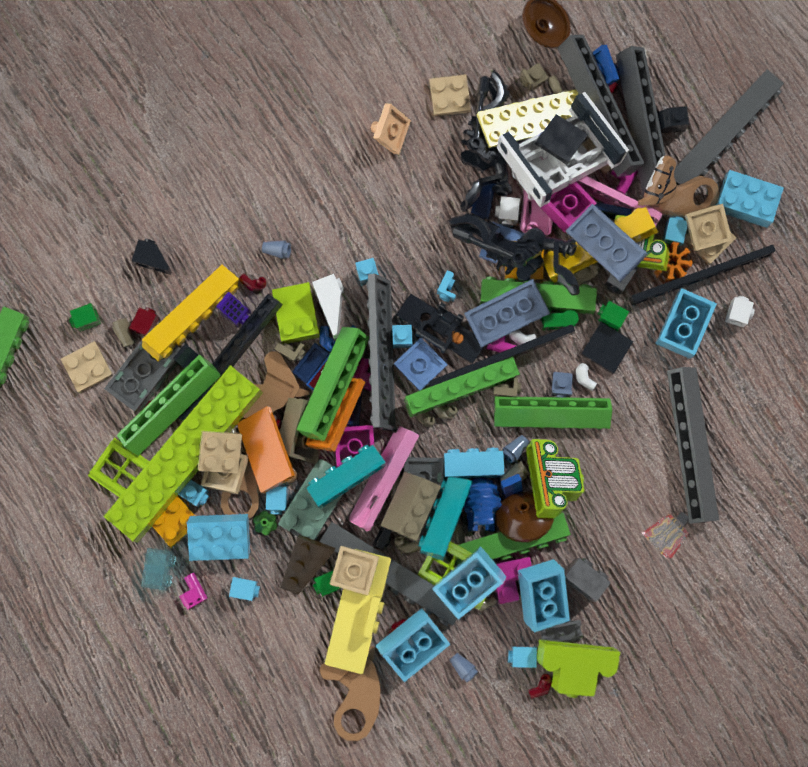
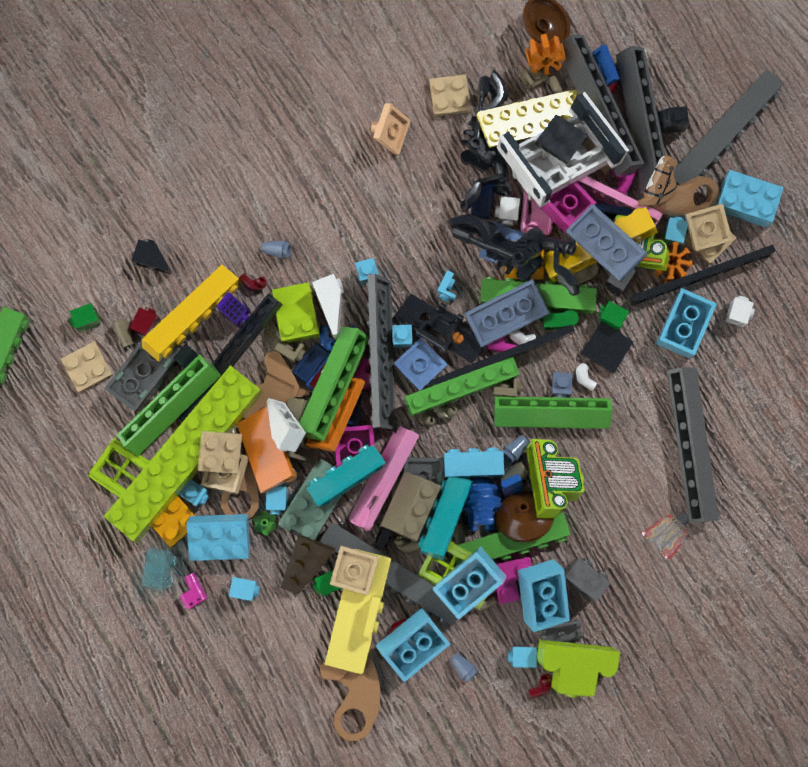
none -> white slope [267,398,306,452]
none -> orange gear [525,34,566,75]

